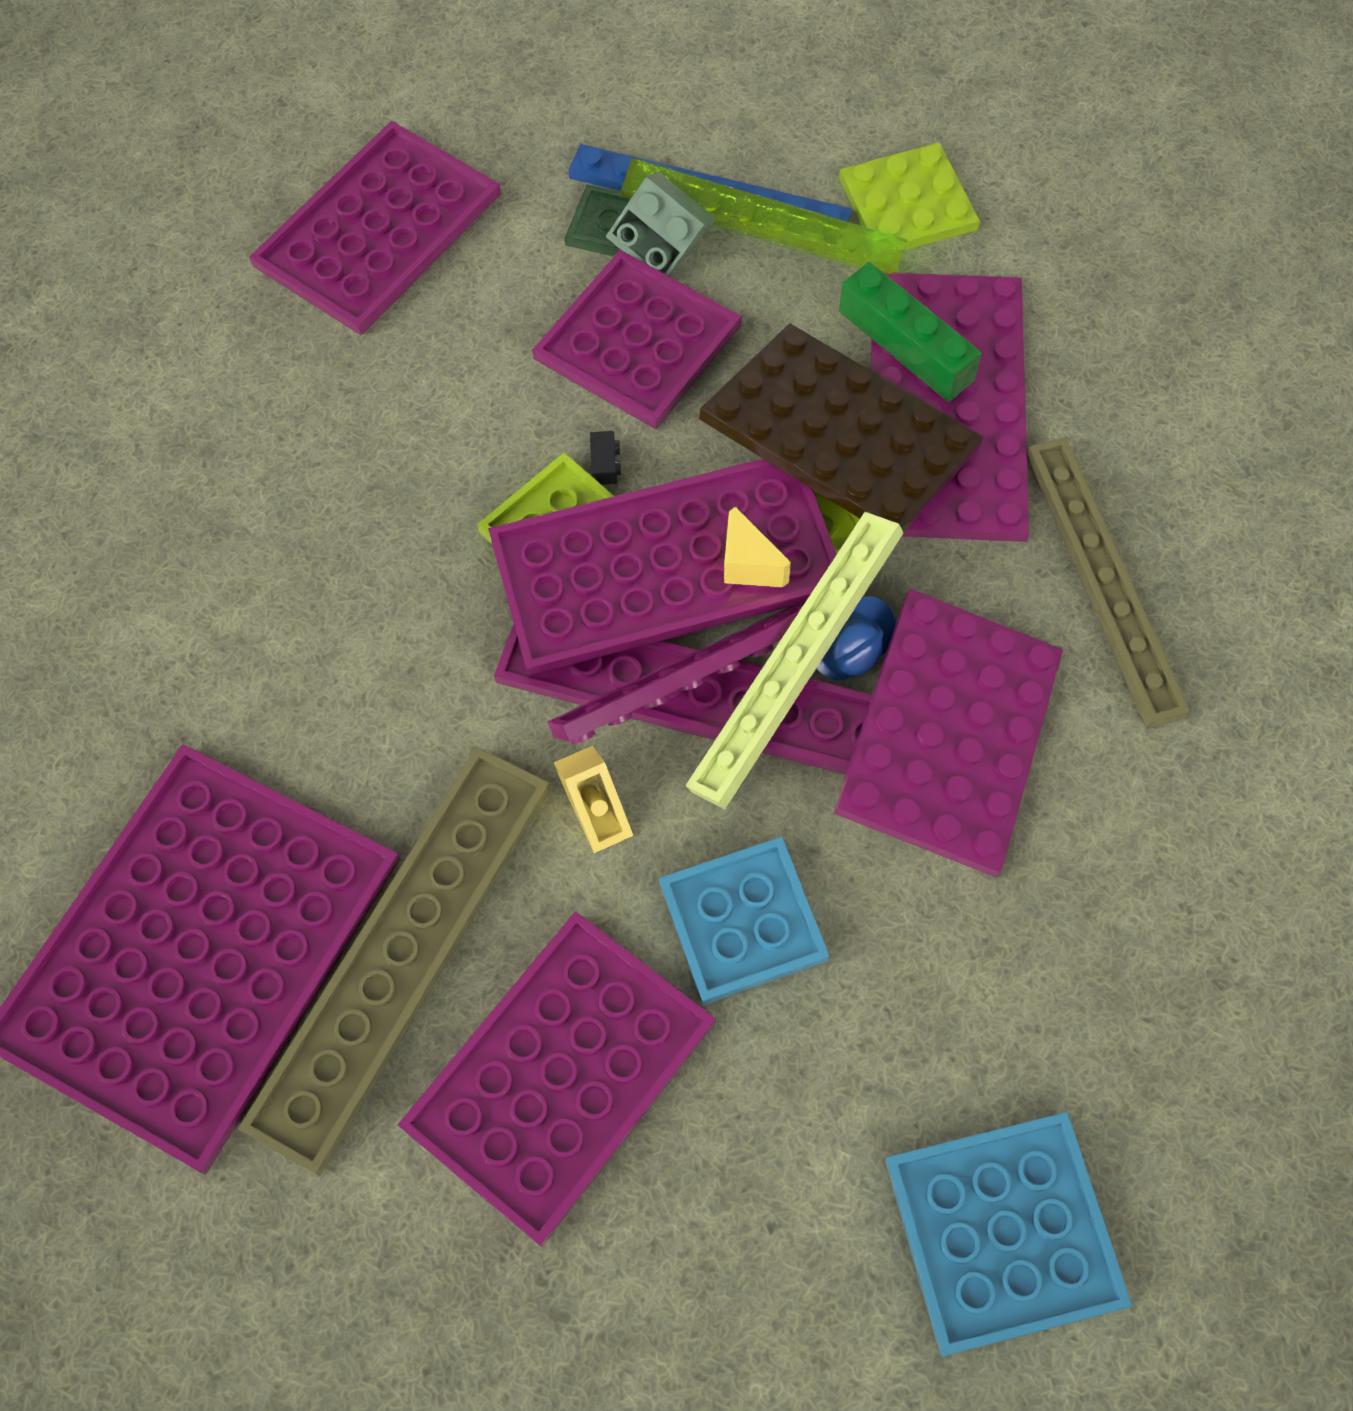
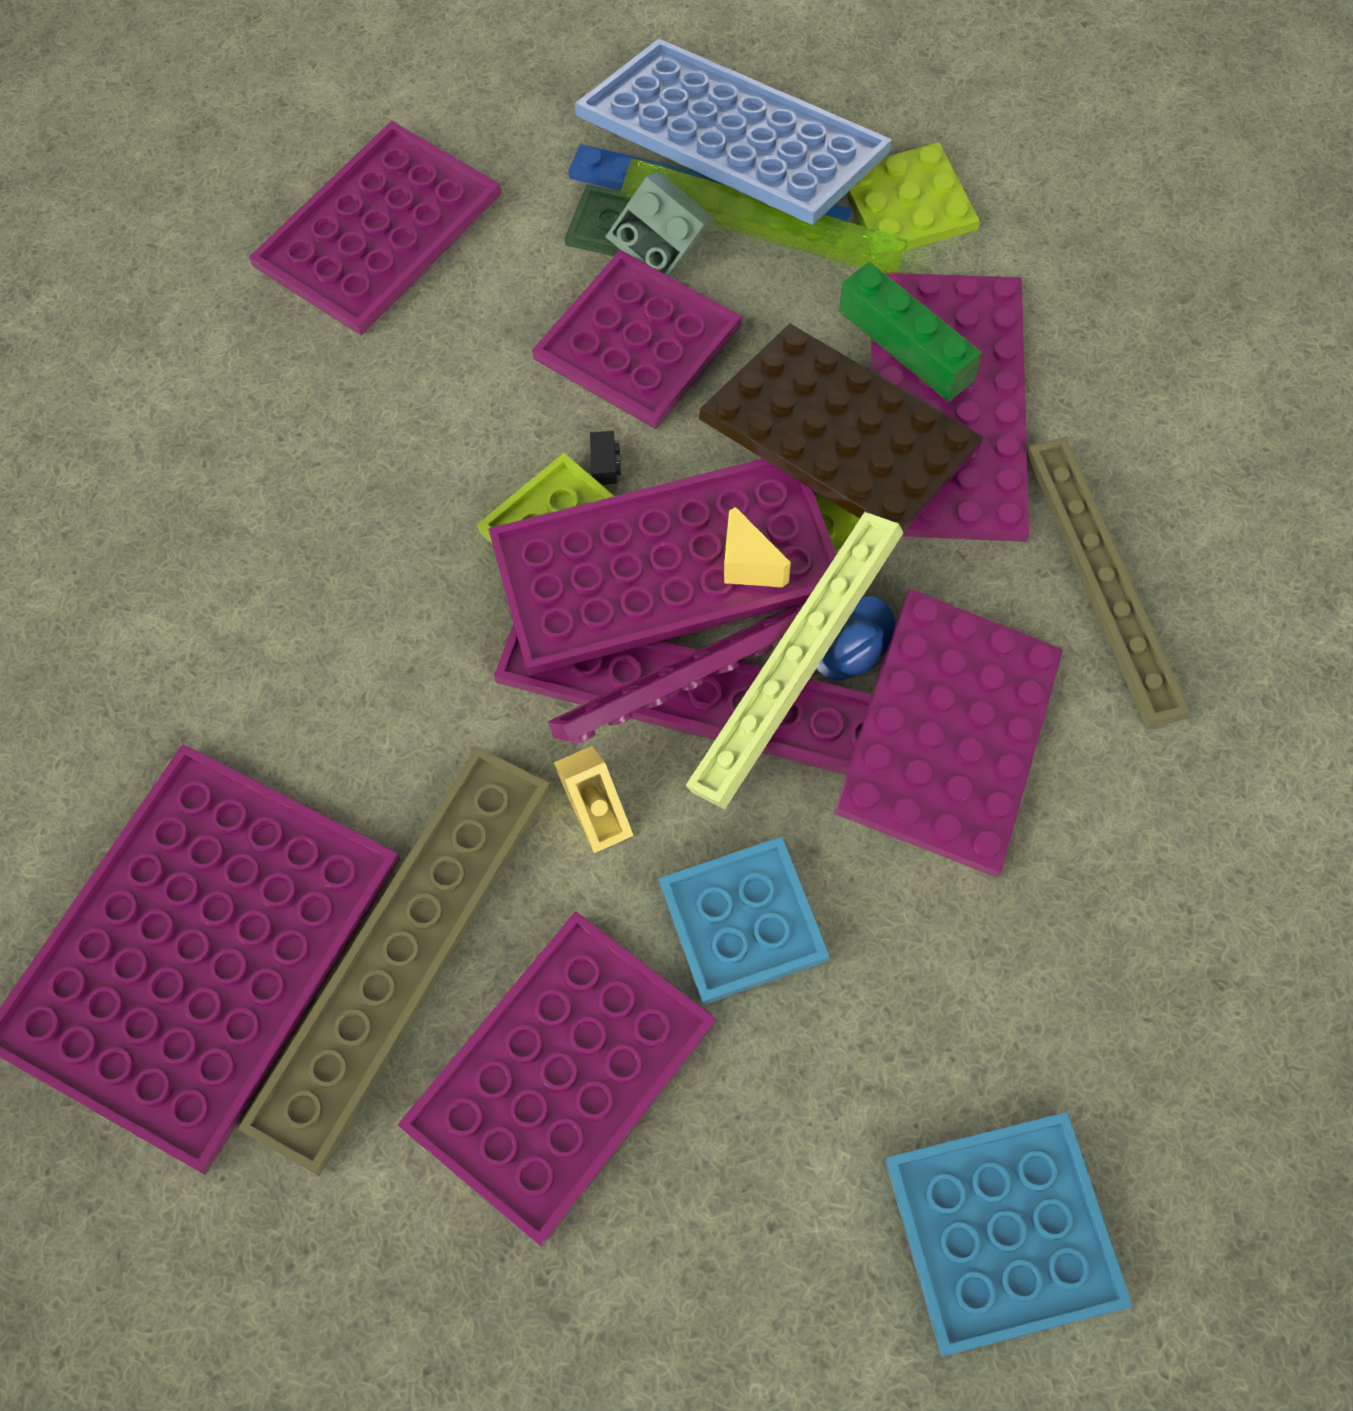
none -> medium blue plate [575,38,892,225]

